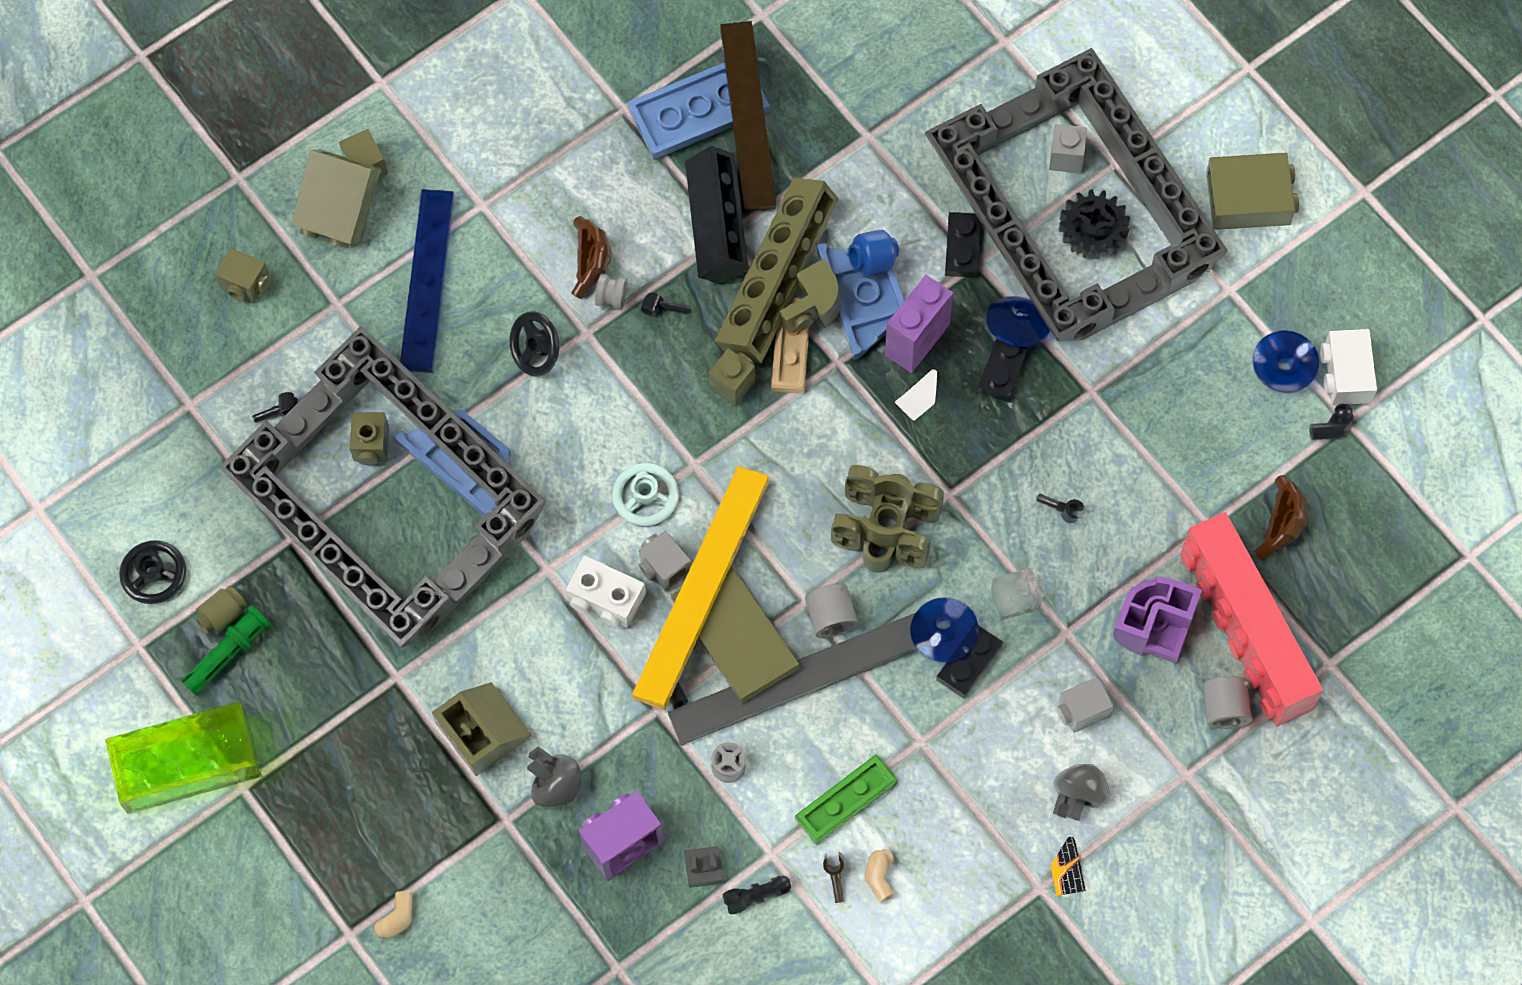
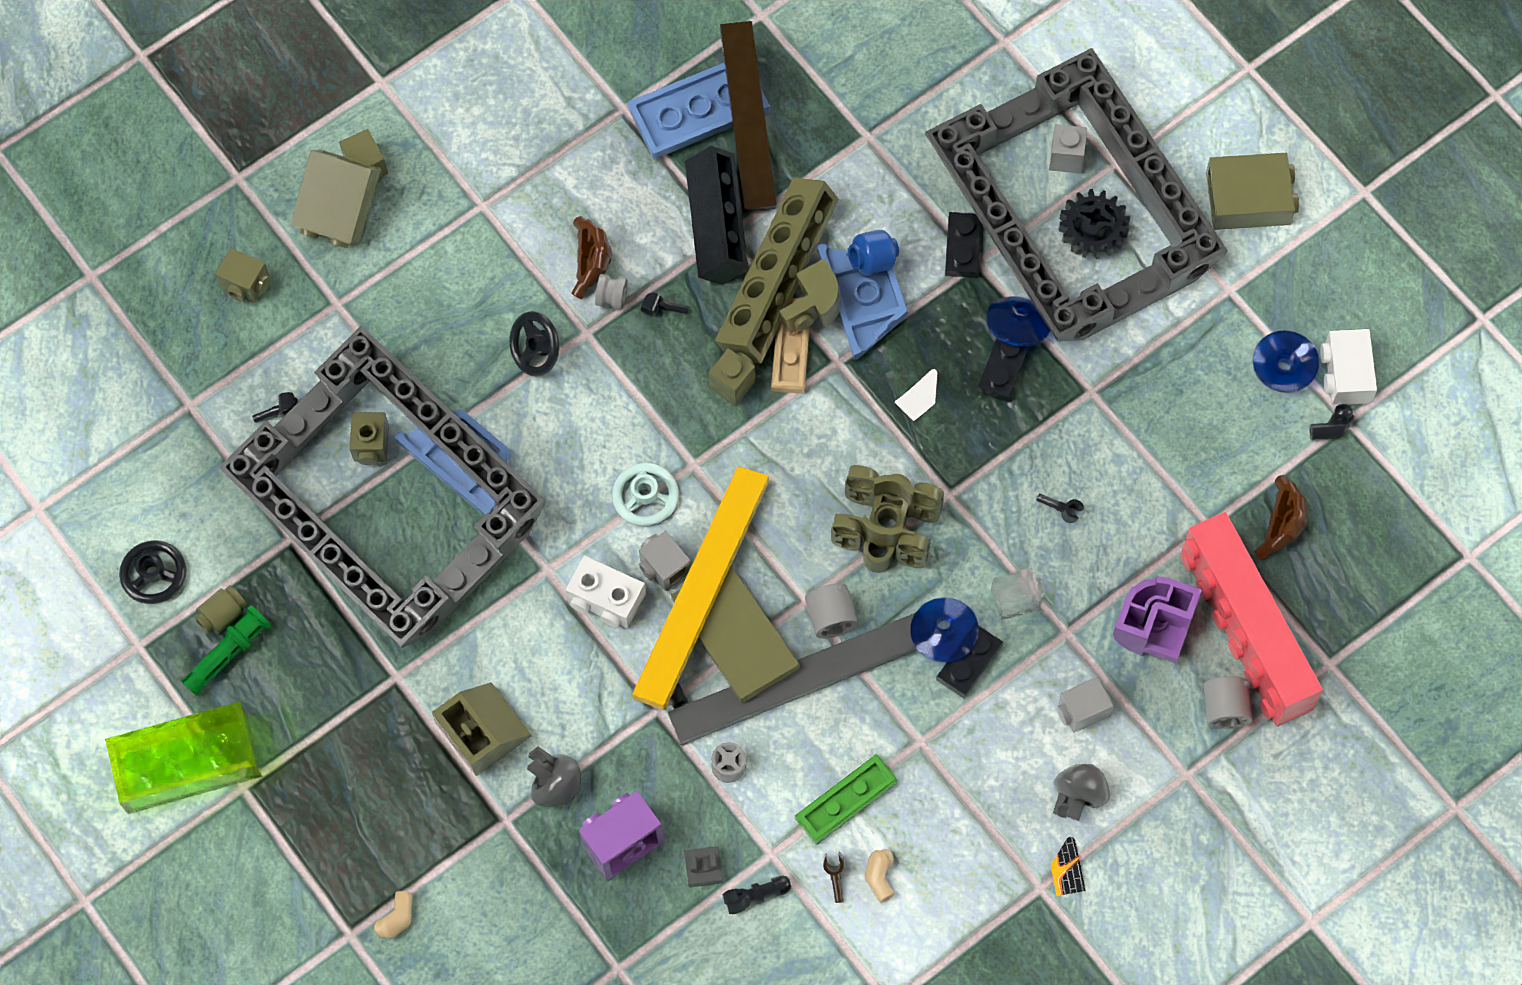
clear blue tile [400,189,455,373] -> none
medium lavender brick [885,275,953,373] -> none

